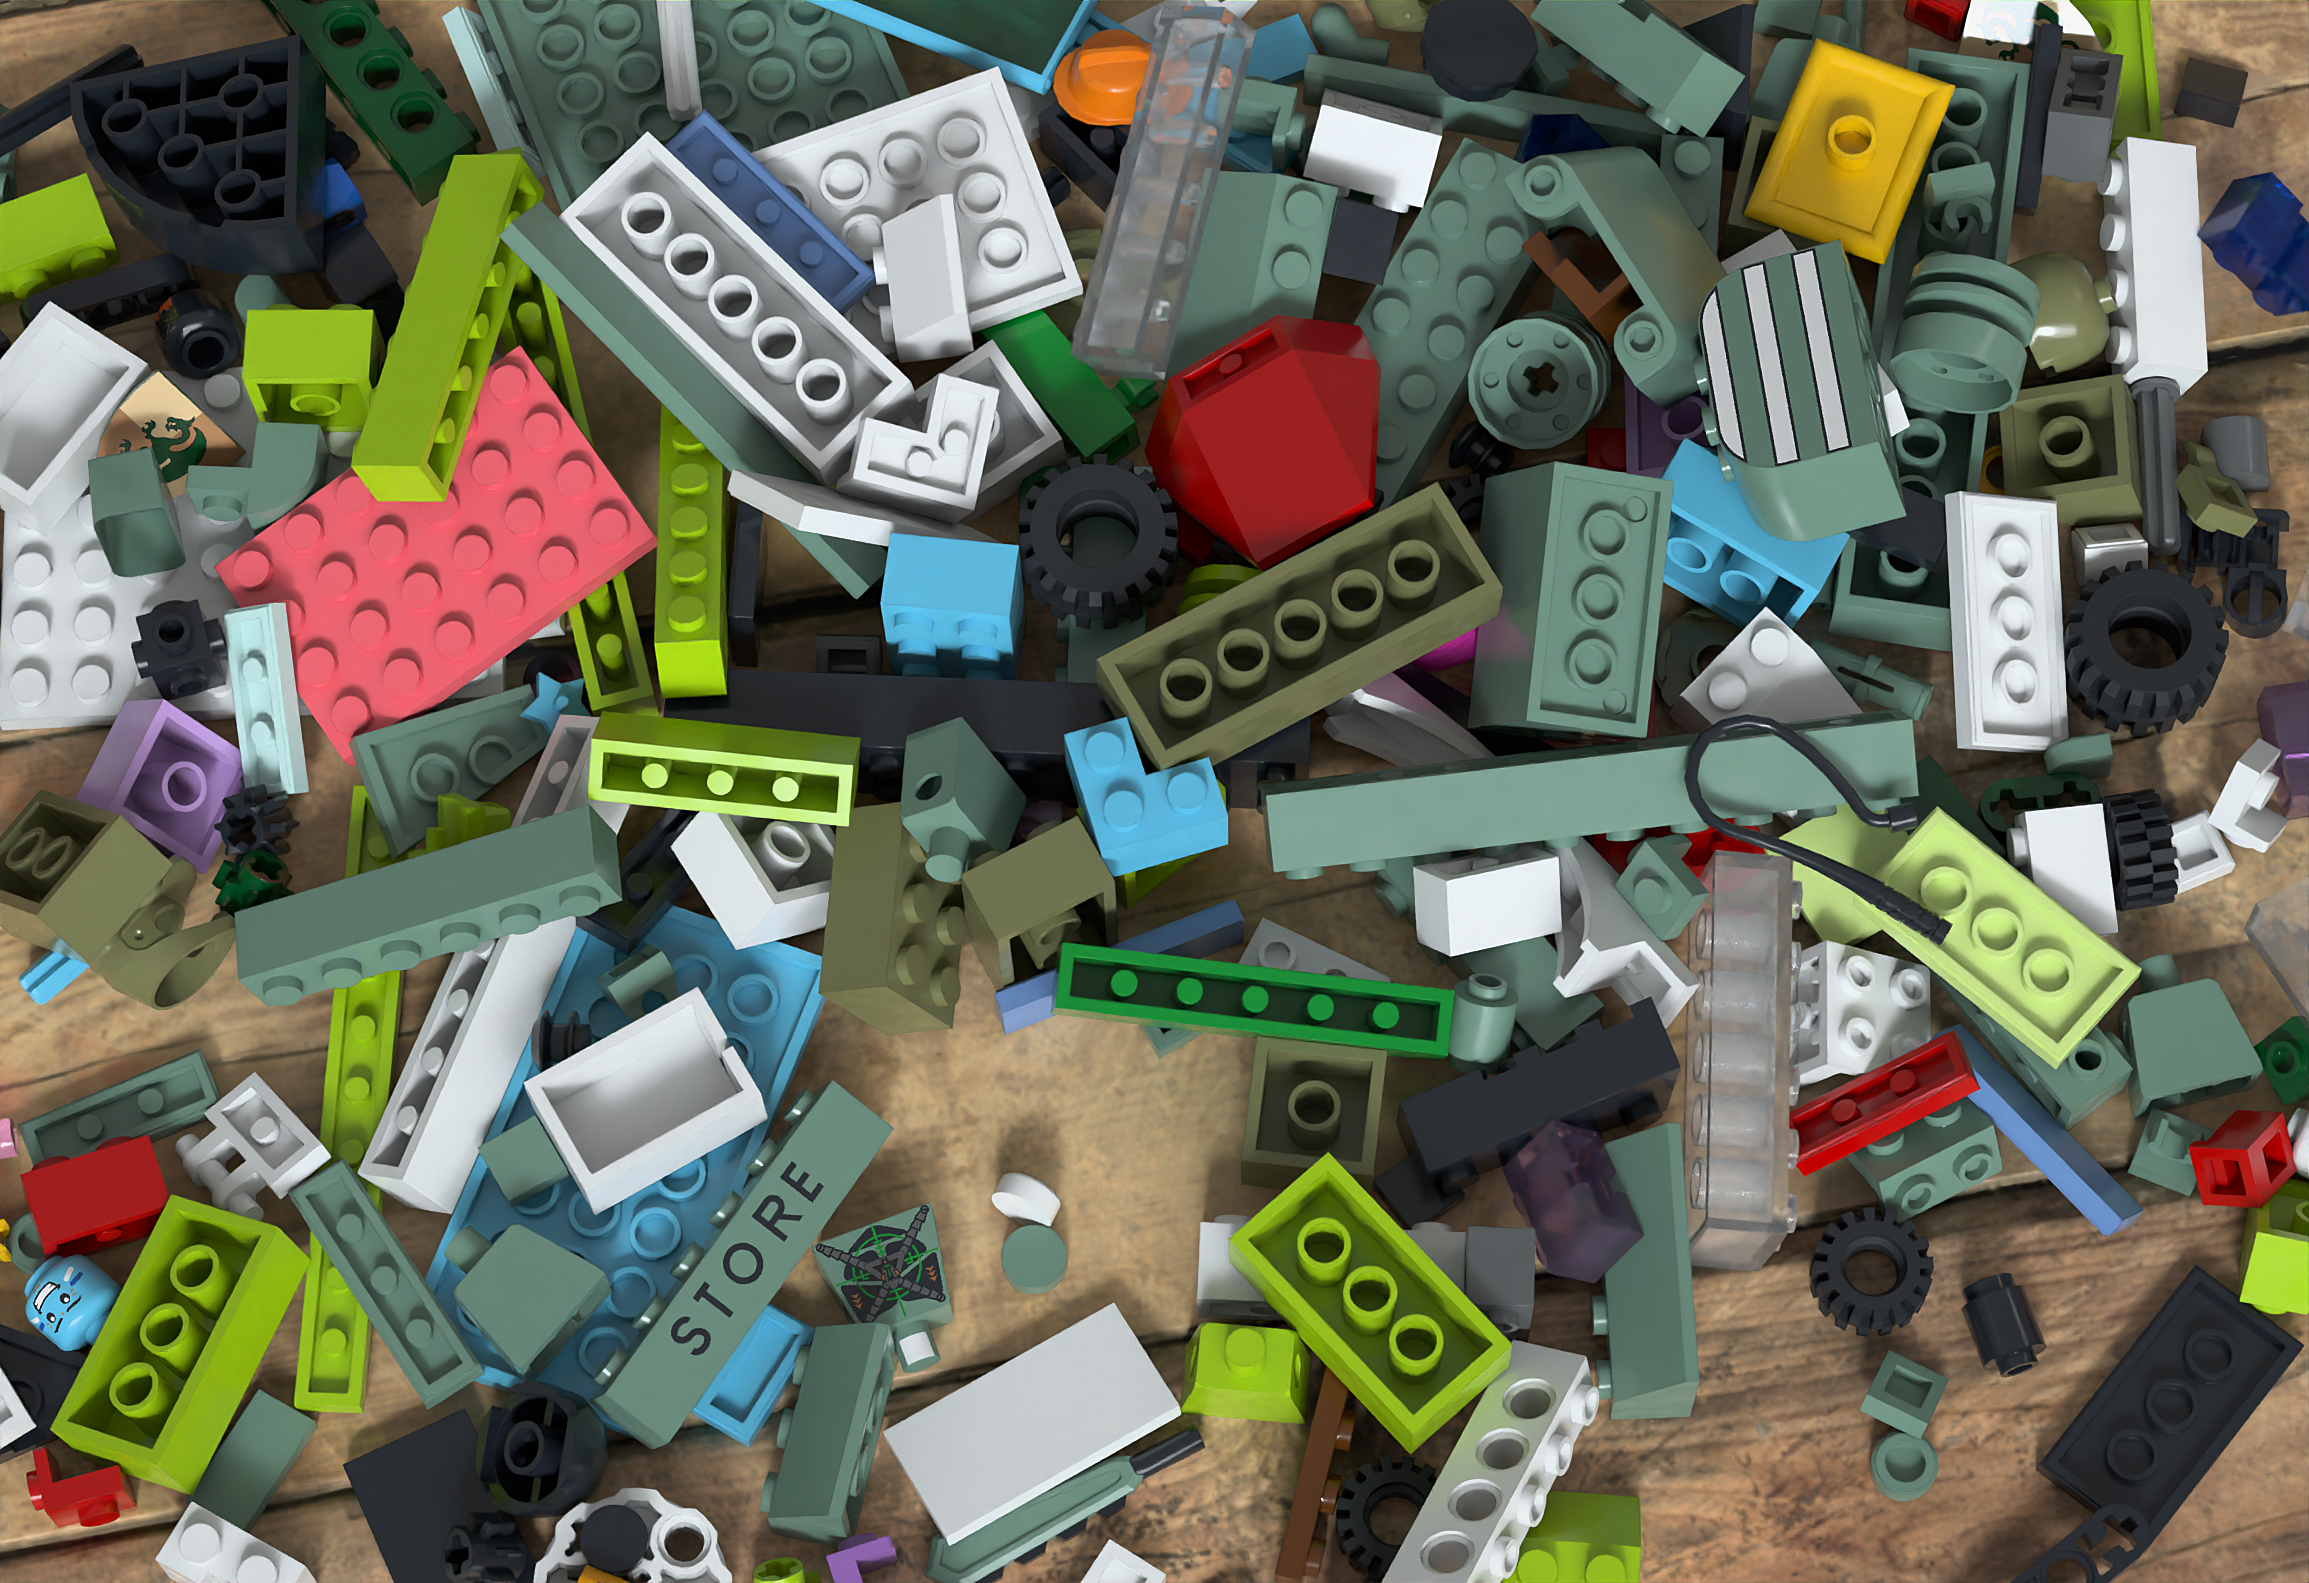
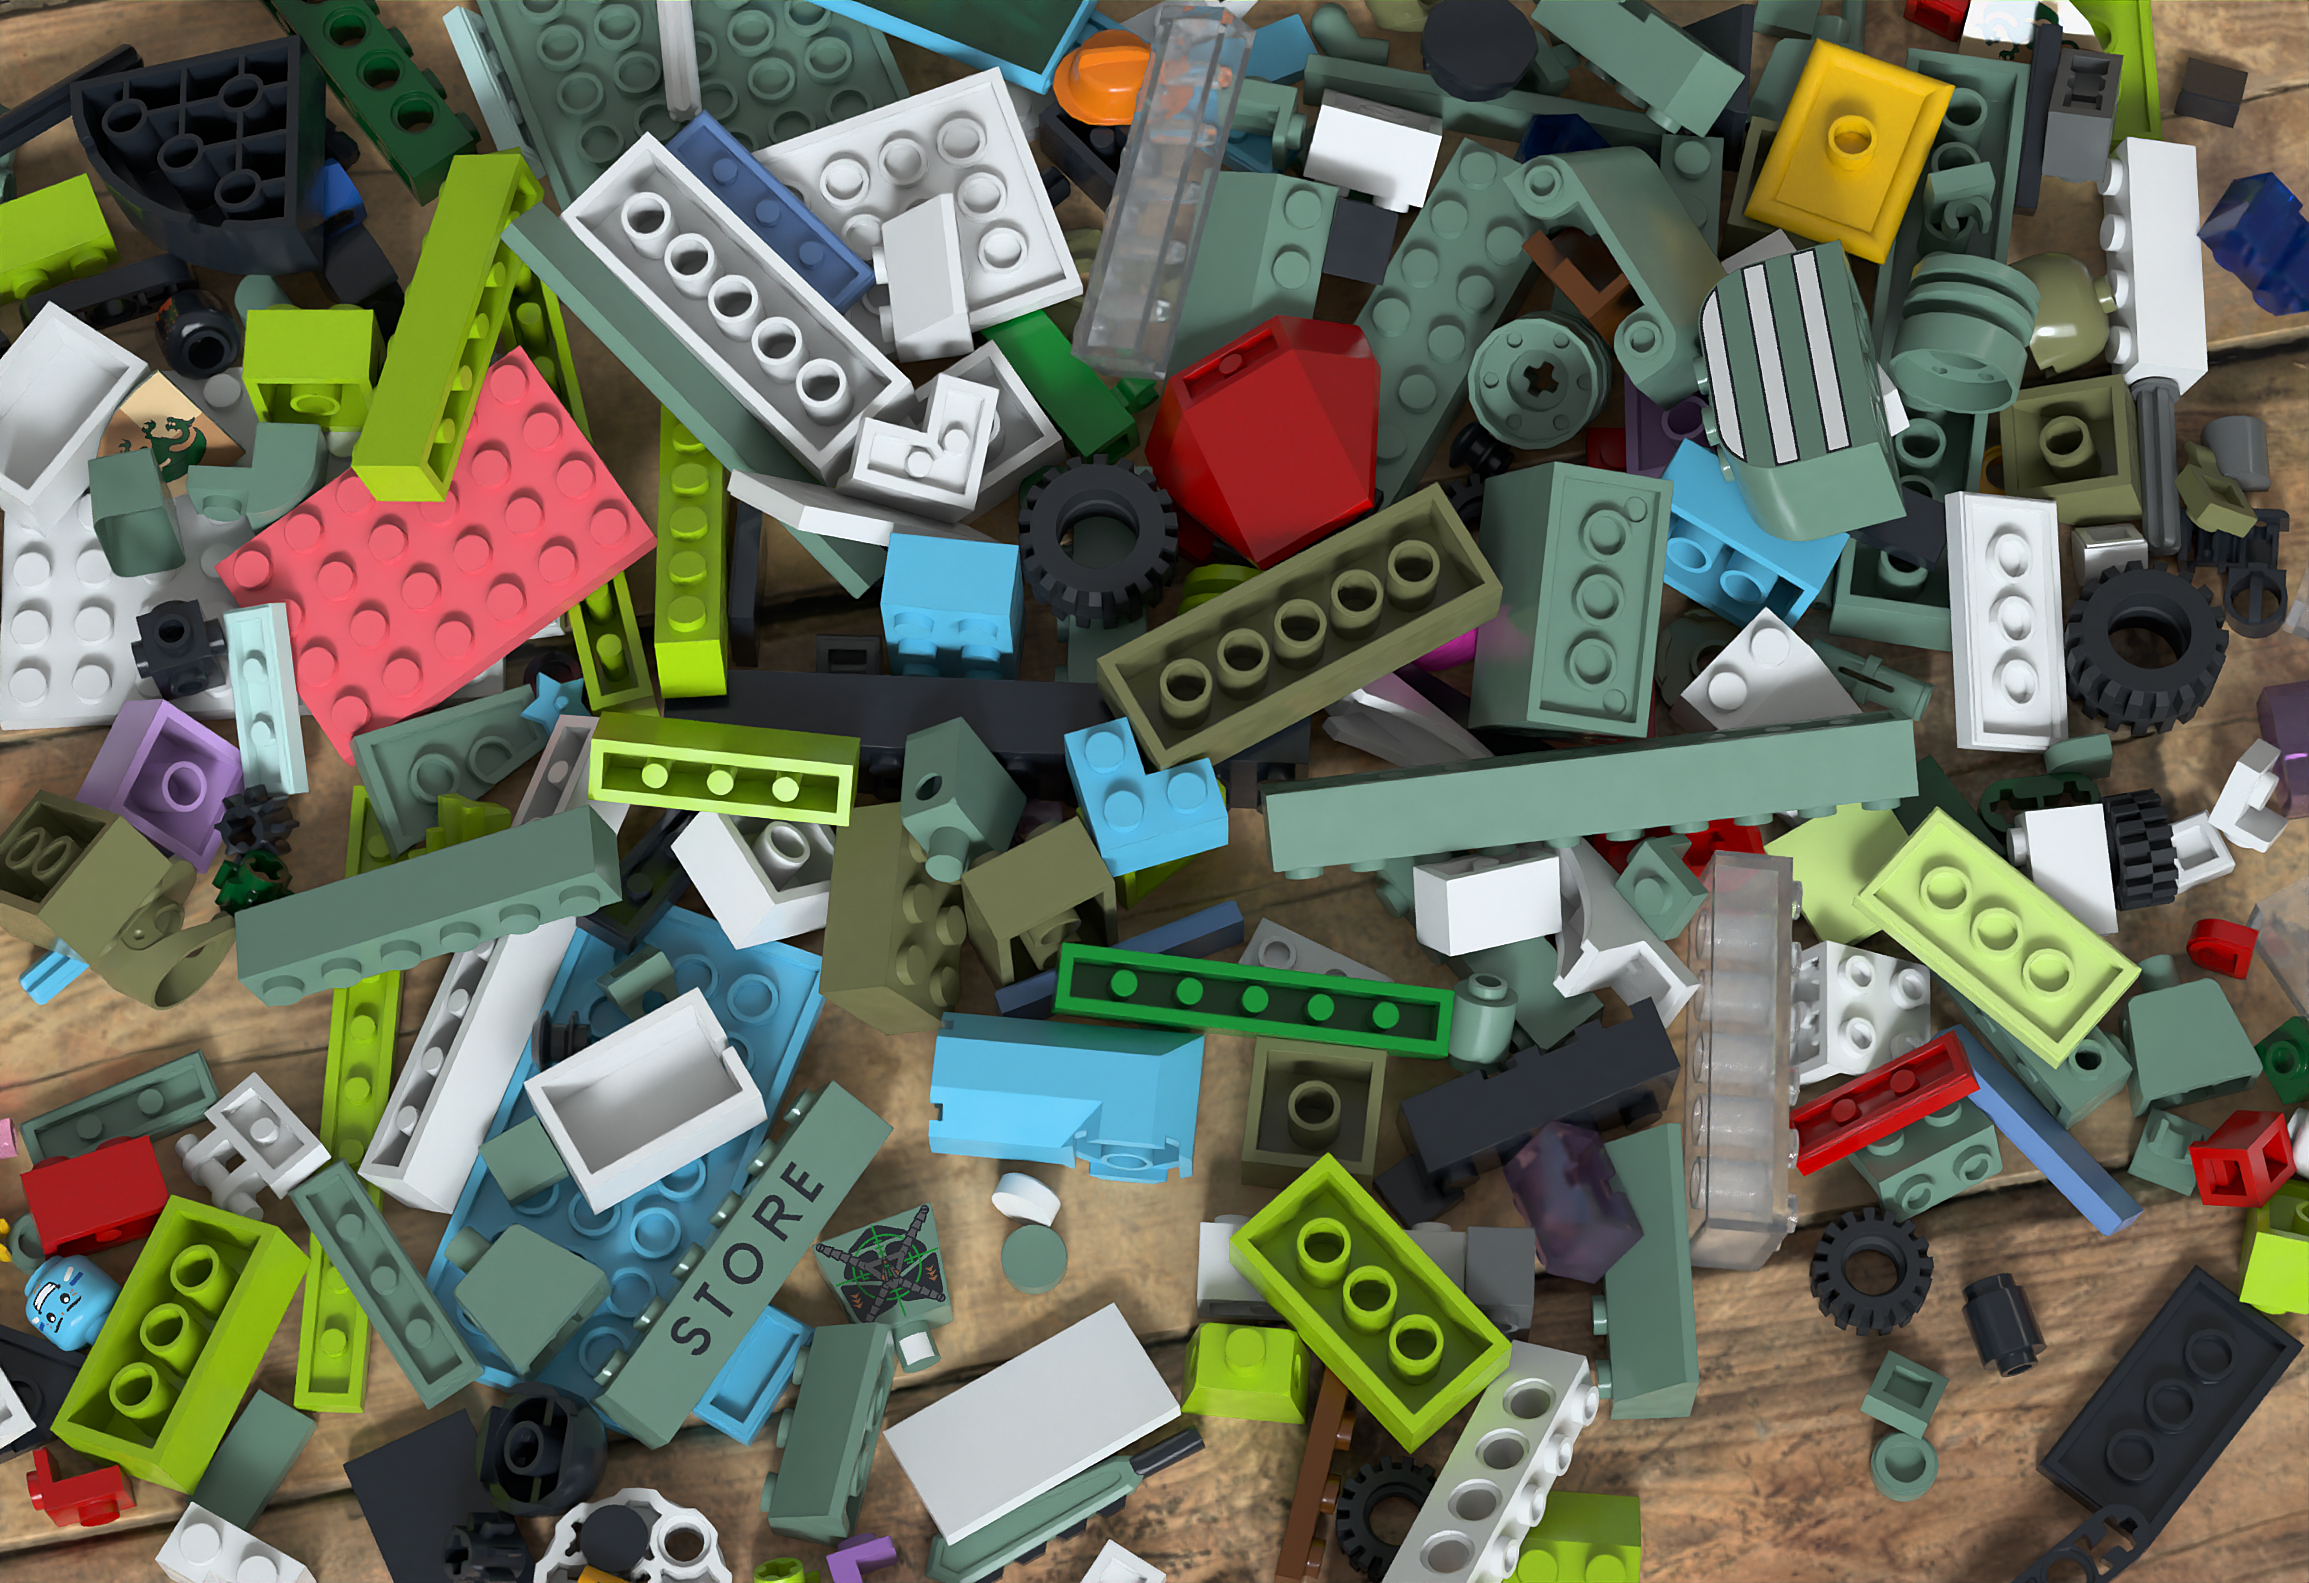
black piece [1684,714,1953,946] -> none
none -> medium azure brick [928,1012,1205,1184]
none -> red tile [2186,918,2259,980]

